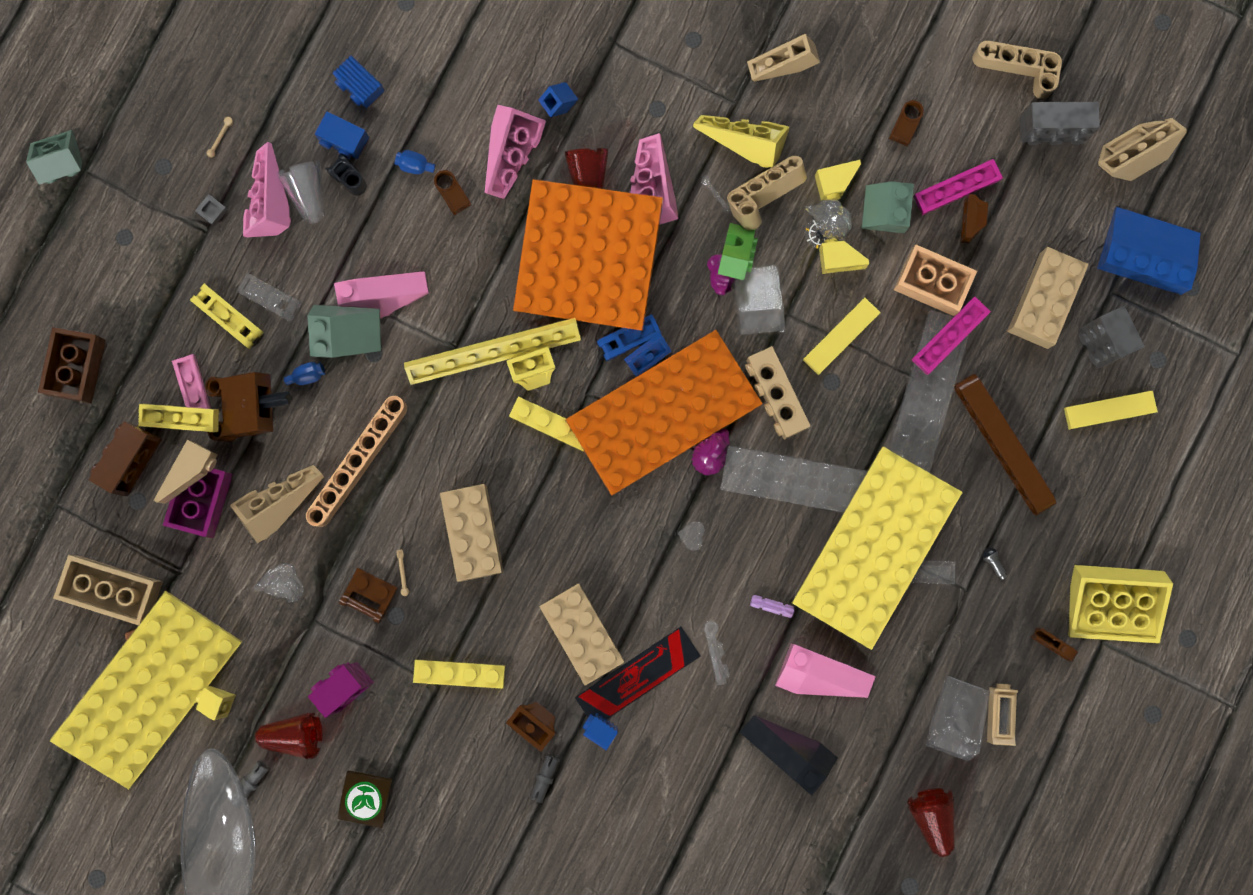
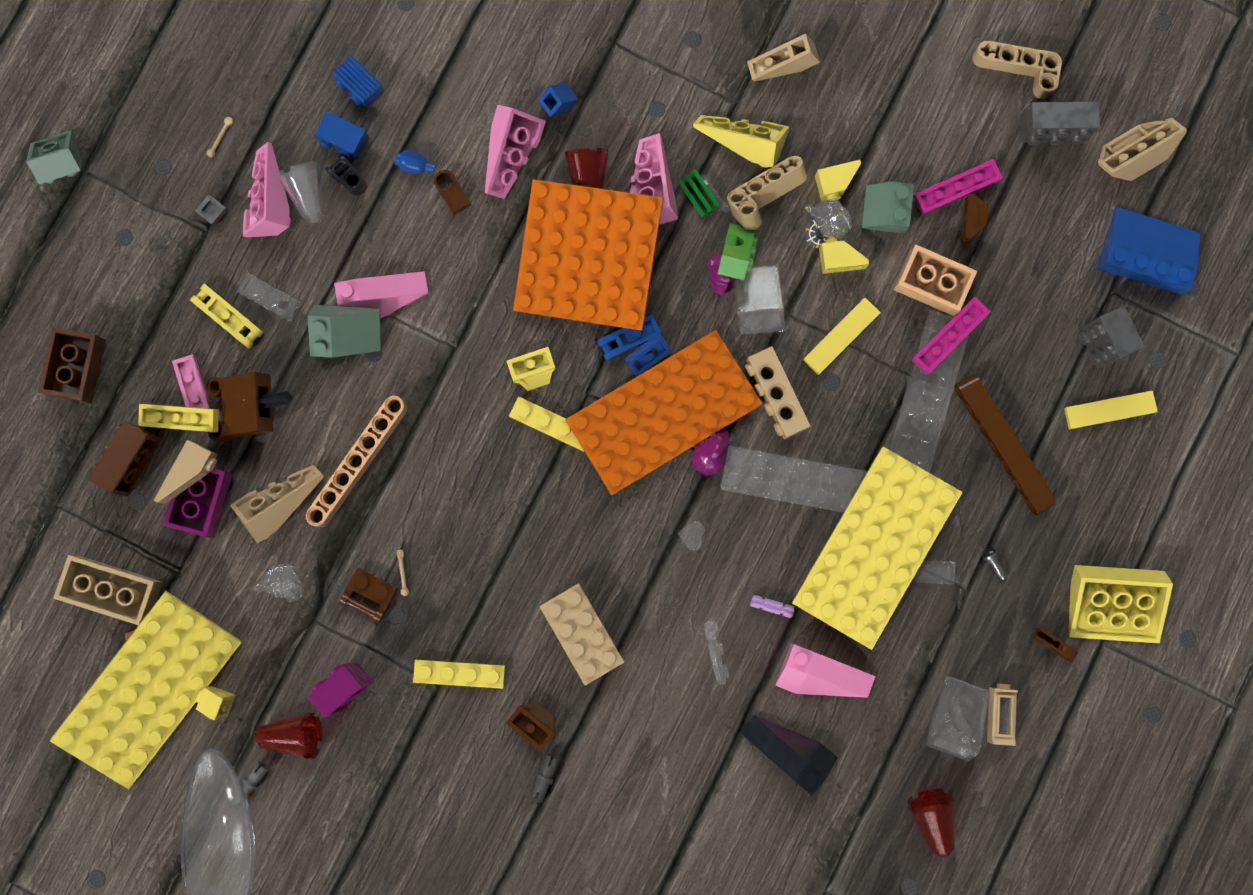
blue plant [284,361,325,385] -> none
slope [338,770,392,828] -> none
light yellow plate [404,318,581,385] -> none
tan brick [440,484,504,582] -> none
black sticker [575,626,701,719] -> none
blue brick [582,713,618,750] -> none
reddish brown piece [888,100,924,147] -> none
tan brick [1007,247,1089,349] -> none
none -> green tile [678,169,721,218]

